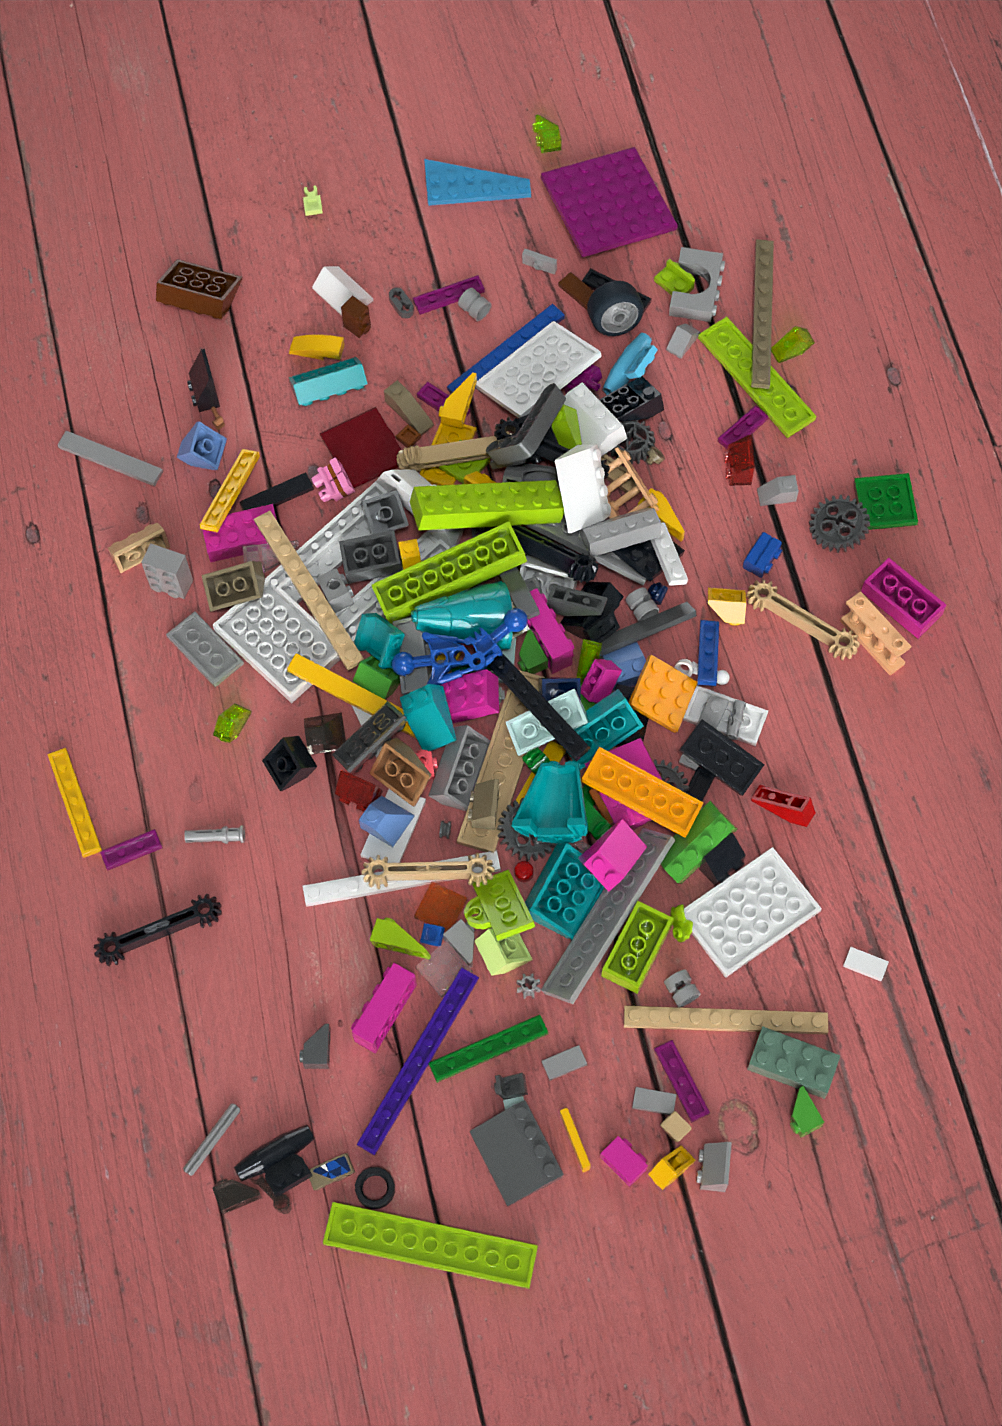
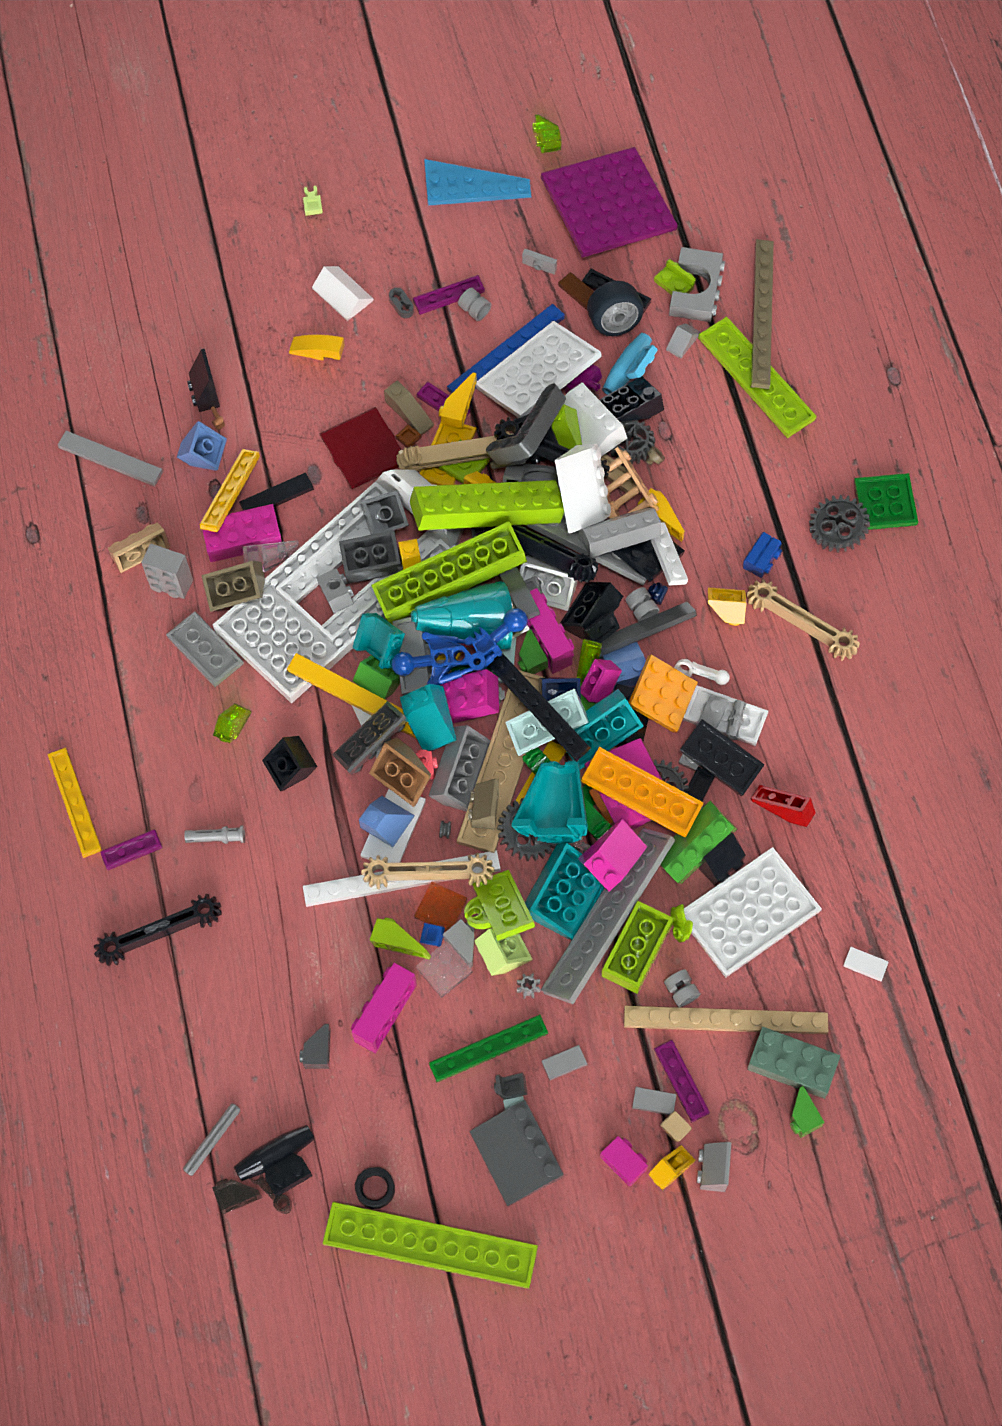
reddish brown slope [156,259,242,319] -> none
tan plate [254,511,364,671] -> none
slope [288,357,368,406] -> none
clear smoke slope [304,712,346,755] -> none
slope [309,1153,355,1191] -> none
bright pink hips [311,457,355,502] -> none
clear red slope [335,770,383,812] -> none
reddish brown brick [341,295,371,338] -> none
dark purple plate [357,968,479,1156] -> none
red piece [514,861,534,882] -> none
dark grey slope [547,584,608,616] -> none
yellow tile [560,1108,590,1172] -> none
blue tile [697,620,719,686] -> none
magenta tile [718,405,769,453] -> none
clear red slope [724,435,755,486] -> none
light grey slope [757,475,799,506] -> none
clear neon green slope [771,326,815,363] -> none
light nougat fence [840,591,912,675] -> none
dark pink brick [861,558,946,639] -> none

